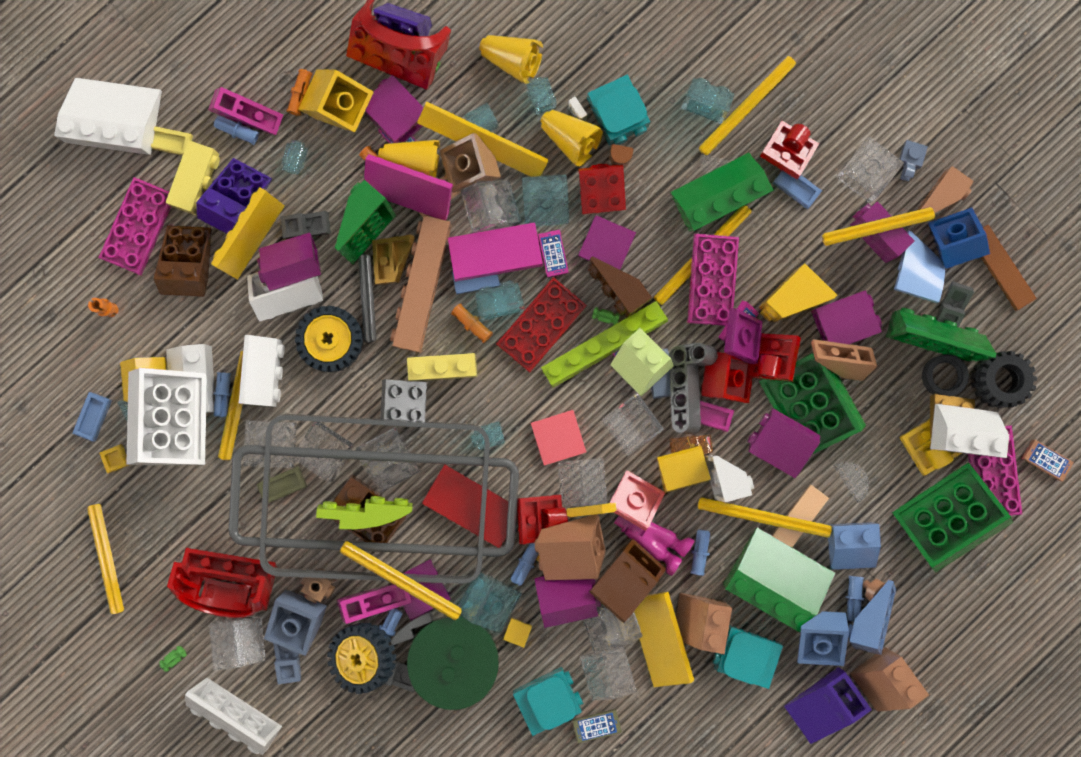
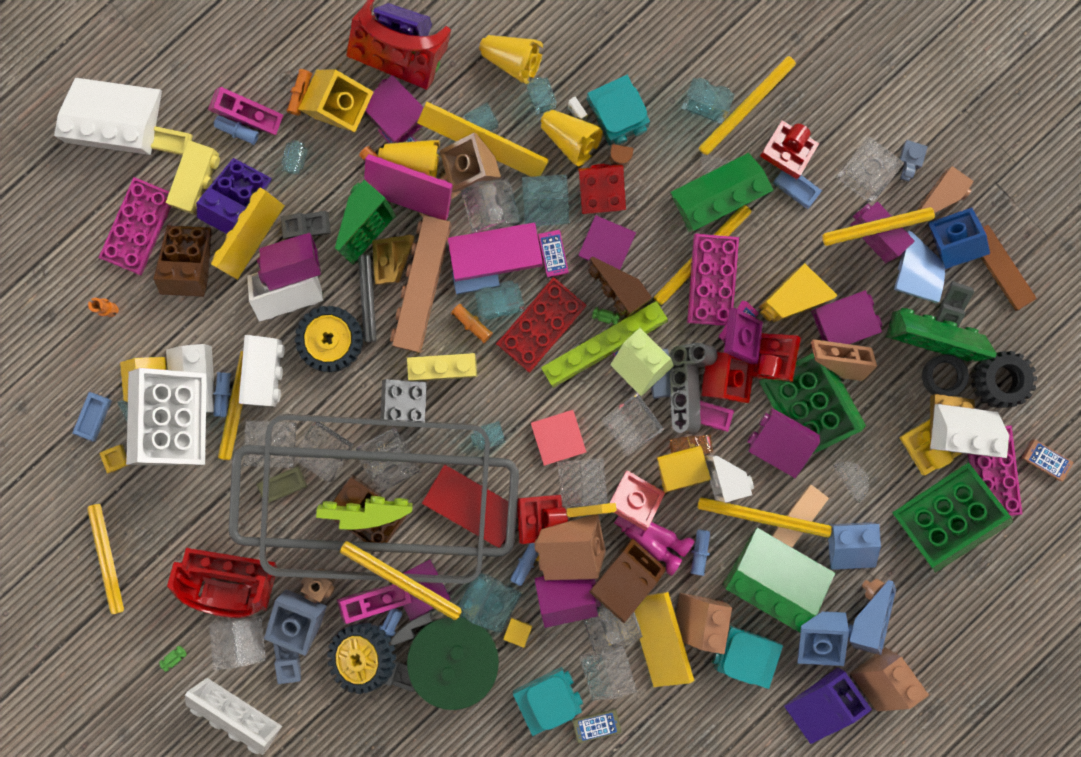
medium blue axle [845,576,864,622] -> none

